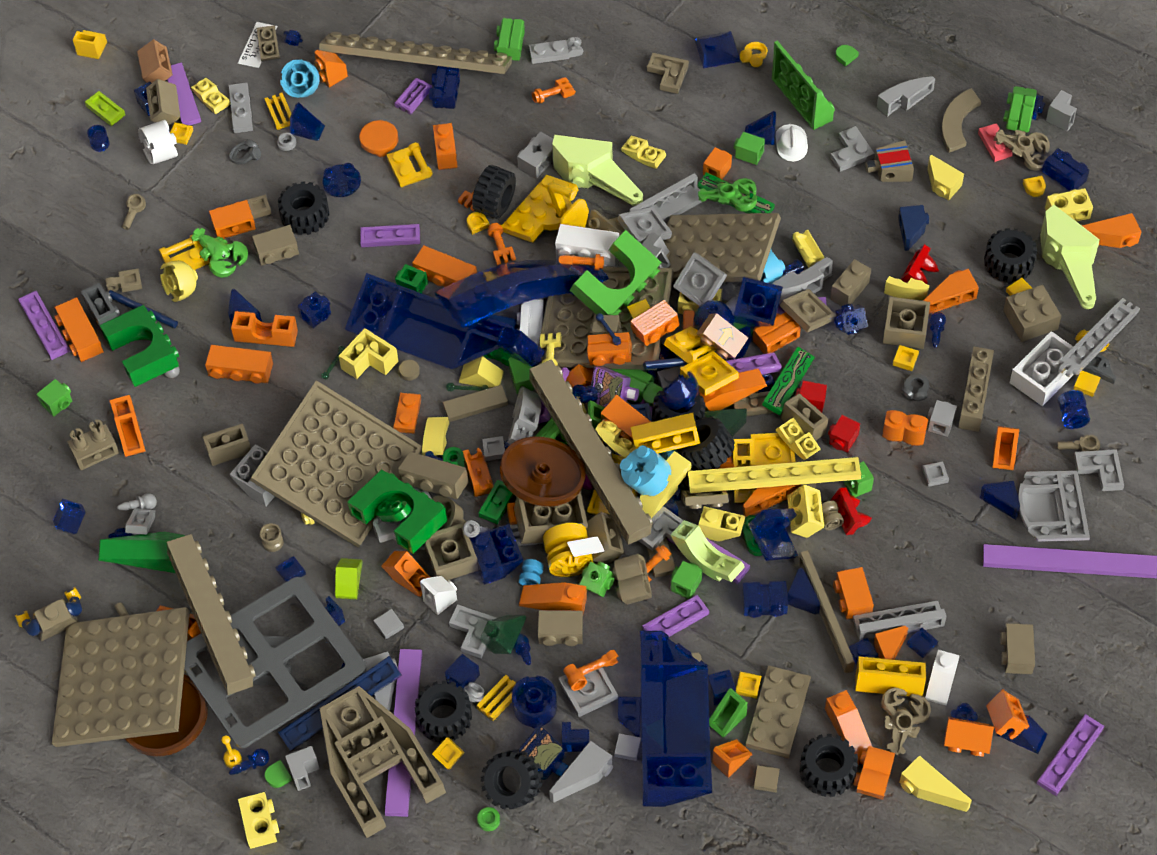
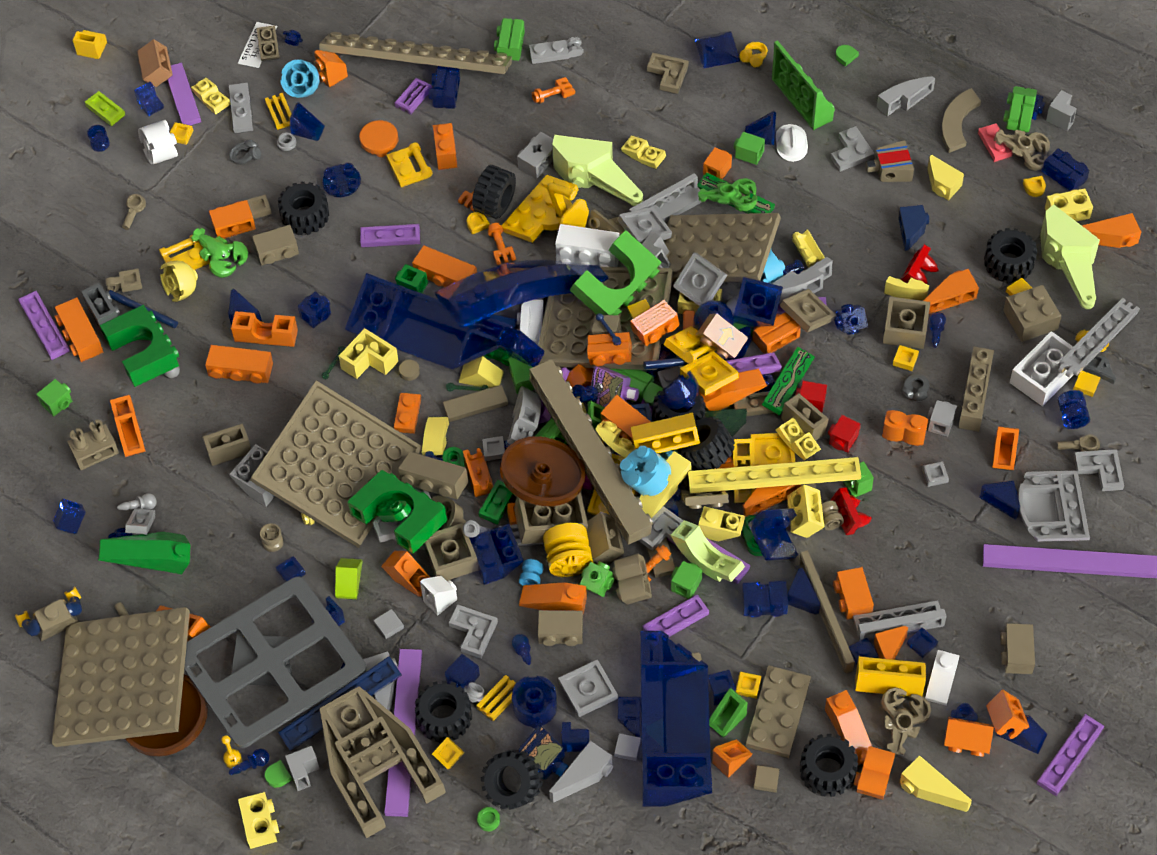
dark tan brick [146,79,181,126] -> none
dark tan brick [166,534,256,695] -> none
clear green slope [480,615,527,654] -> none
light yellow hinge [540,332,562,366] -> none
orange hinge [558,254,604,270] -> none
orange brick [563,650,619,691] -> none
white sticker [567,537,604,557] -> none
dark tan brick [830,259,871,309] -> none

